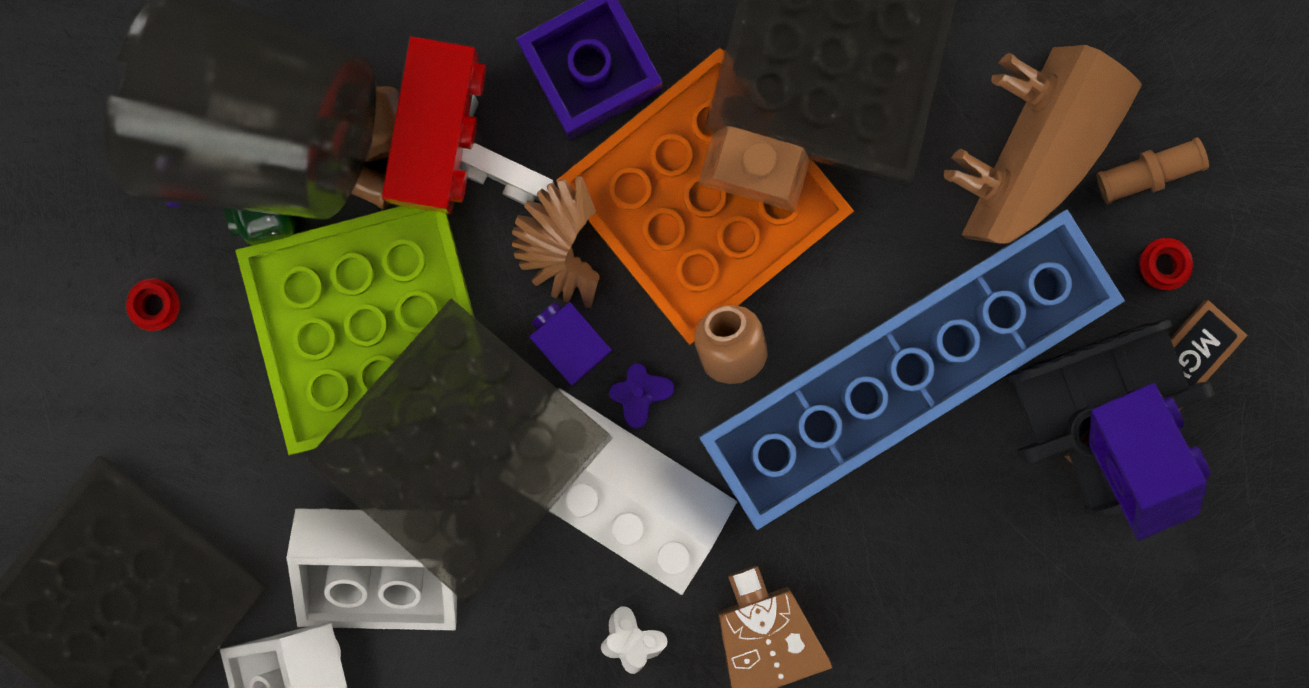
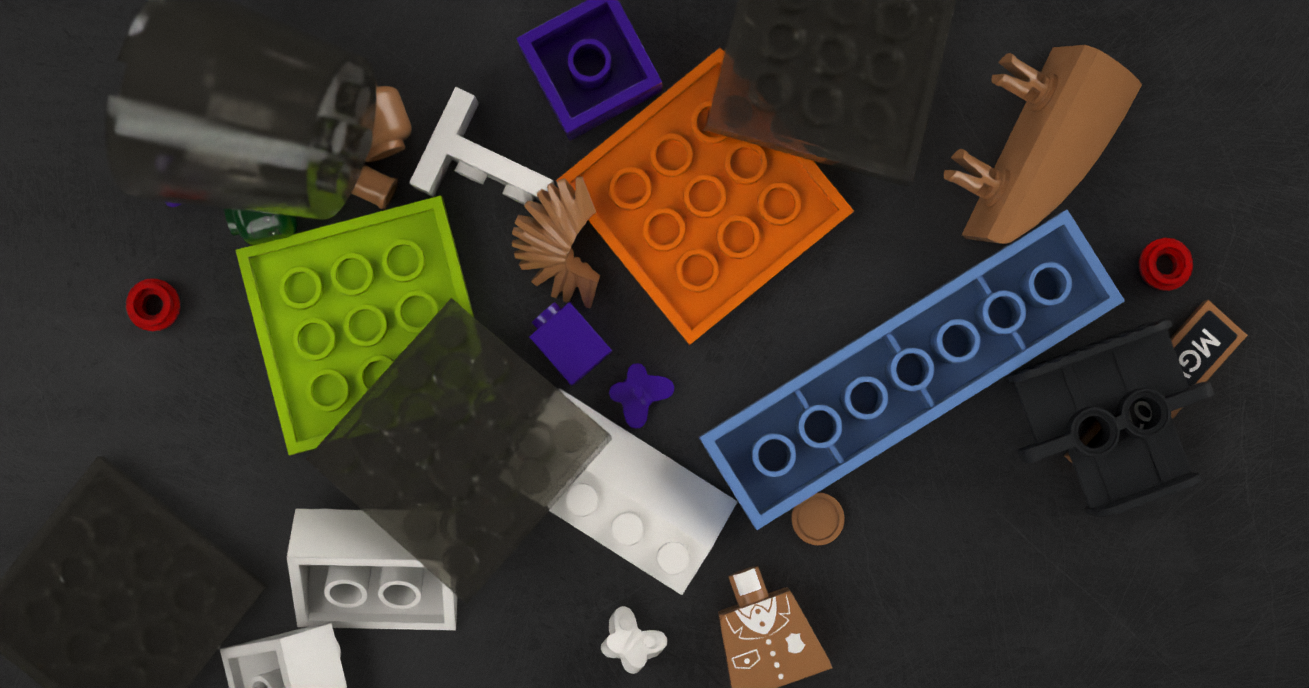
red brick [382,36,486,214] -> none
medium nougat head [694,305,768,384] -> none
medium nougat torso [698,126,810,212] -> none
dark purple brick [1089,383,1210,541] -> none
medium nougat pin [1096,137,1209,205] -> none
none -> medium nougat piece [791,492,845,545]

